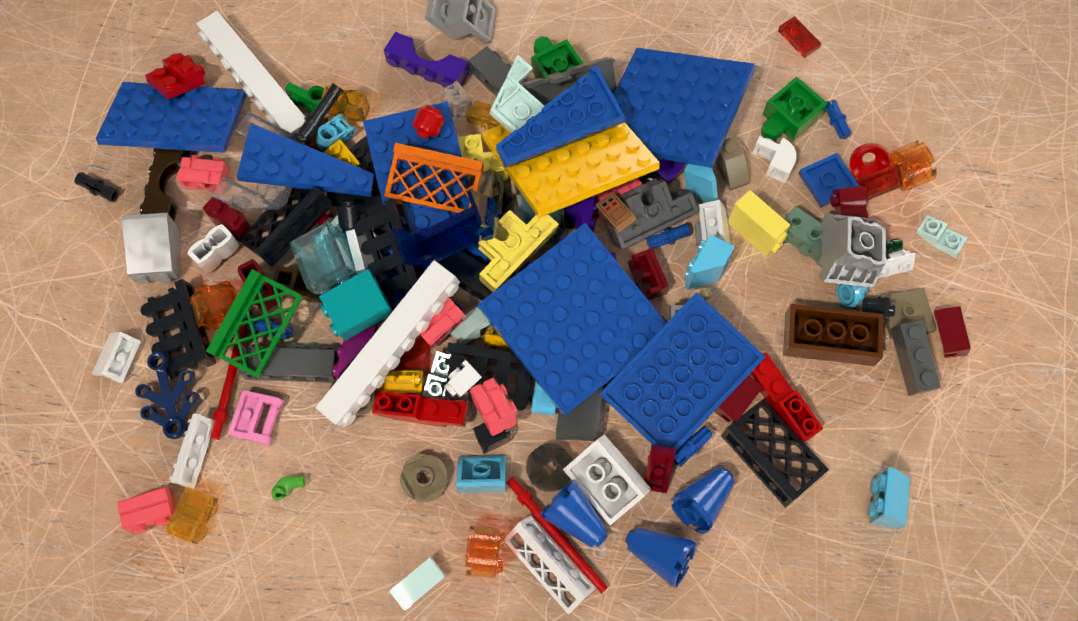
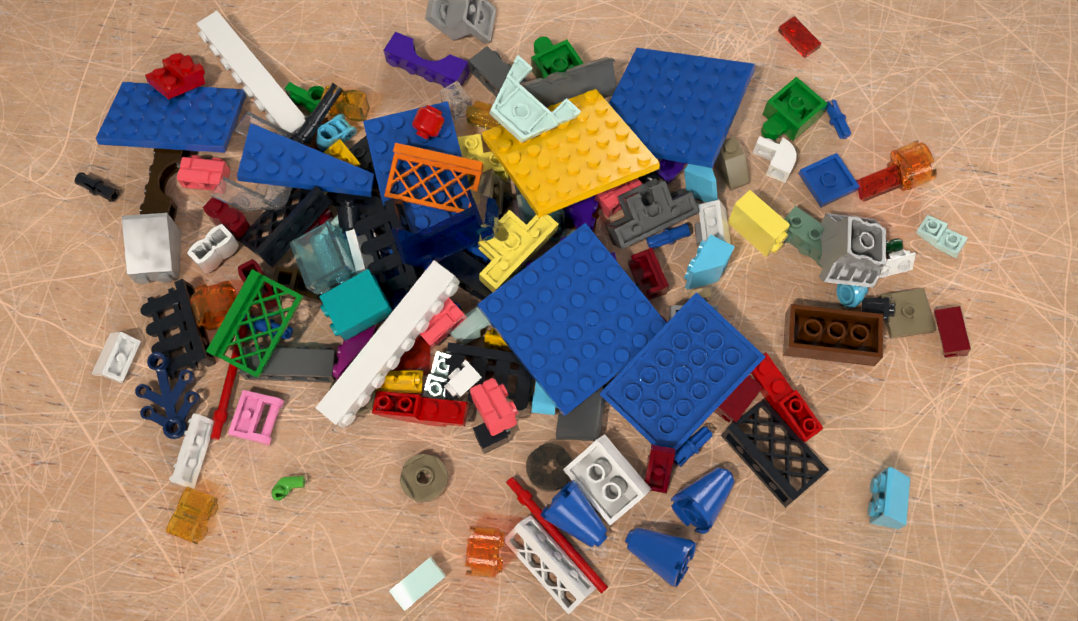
coral brick [117,487,178,534] -> none
medium azure slope [456,455,506,493] -> none
blue wing [496,65,626,168] -> none
medium nougat tile [595,192,637,233] -> none
dark red brick [830,186,868,218] -> none
red piece [849,143,890,181] -> none
dark grey brick [891,320,941,396] -> none

